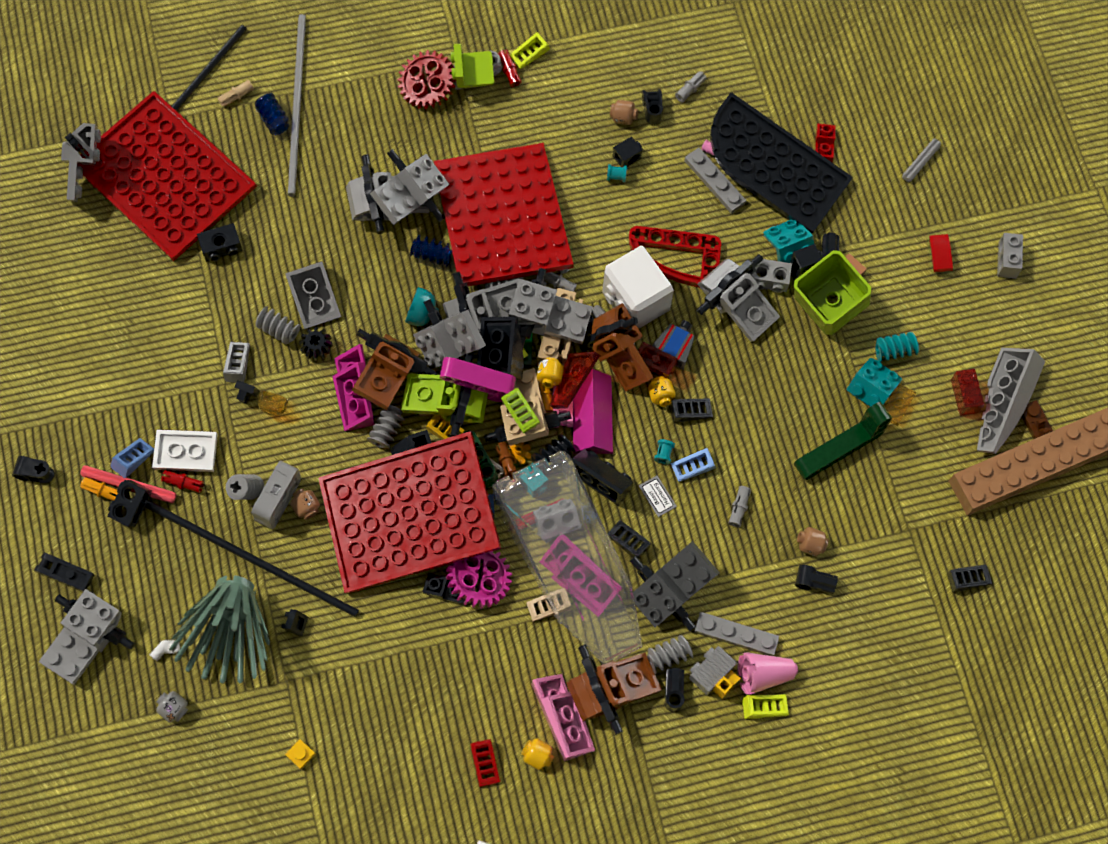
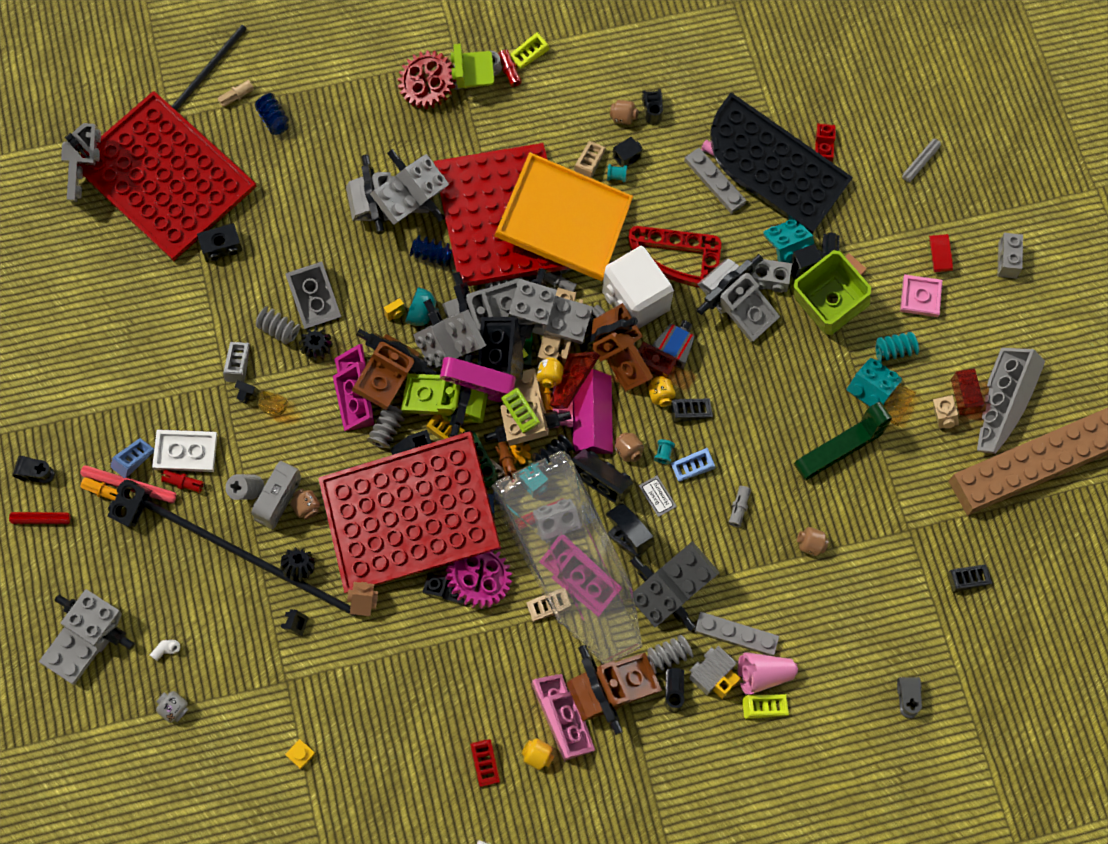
black plate [34,552,94,592] -> none
sand green plant [169,576,269,683] -> none
light grey piece [288,14,306,196] -> none
light grey axle [675,71,706,103] -> none
black piece [795,565,838,594] -> none
reddish brown plate [1021,400,1053,439] -> none
none -> red axle [9,512,71,524]
none -> black gear [280,546,315,582]
none -> medium nougat brick [347,582,378,616]
none -> yellow plate [384,298,405,321]
none -> light orange tile [494,152,633,281]
none -> tan slope [574,141,606,178]
none -> black slope [606,503,655,554]
none -> medium nougat head [615,432,644,462]
none -> dark grey piece [897,677,922,719]
none -> bright pink plate [900,274,942,317]
none -> tan brick [933,395,959,429]

